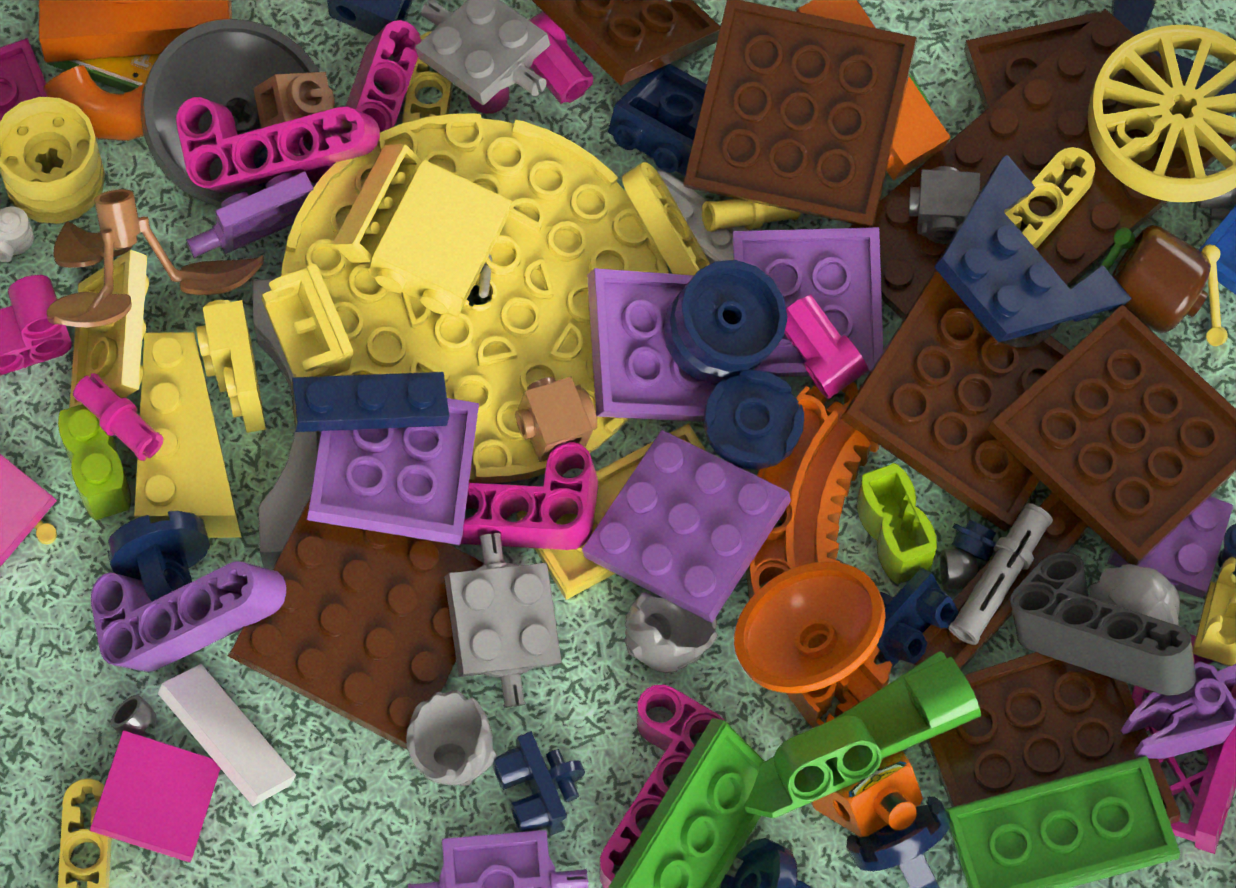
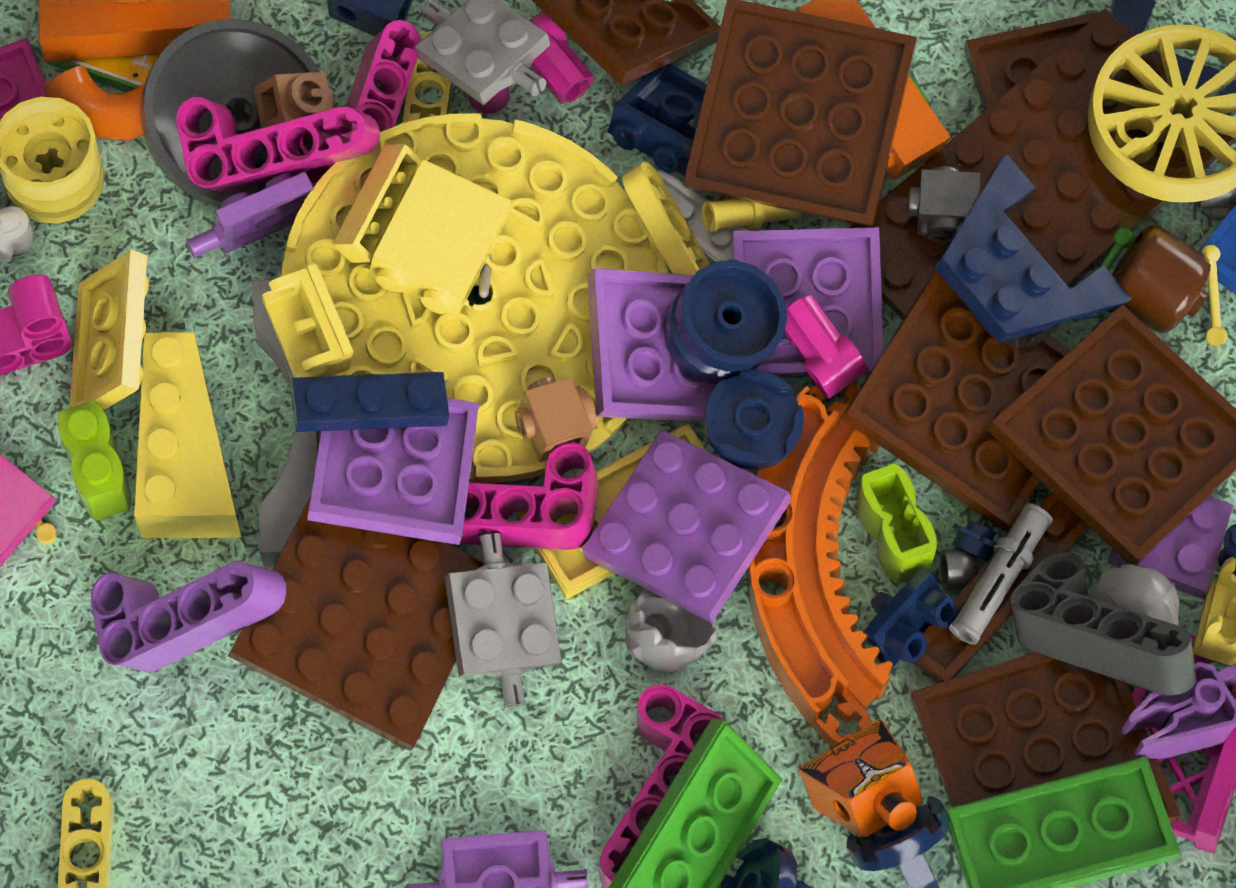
medium nougat plant [47,189,264,328] -> none
dark pink pin [73,373,164,461] -> none
dark pink tile [89,730,220,862] -> none
dark blue tile [107,511,210,601] -> none
flat silver hinge [110,695,157,738] -> none
white tile [157,664,296,806] -> none
light yellow plate [196,299,266,433] -> none
light grey hair [406,690,497,786] -> none
dark blue hips [493,731,585,836] -> none
orange dish [734,562,885,693] -> none
bright green panel [744,652,981,819] -> none
light yellow beam [1005,147,1095,249] -> none

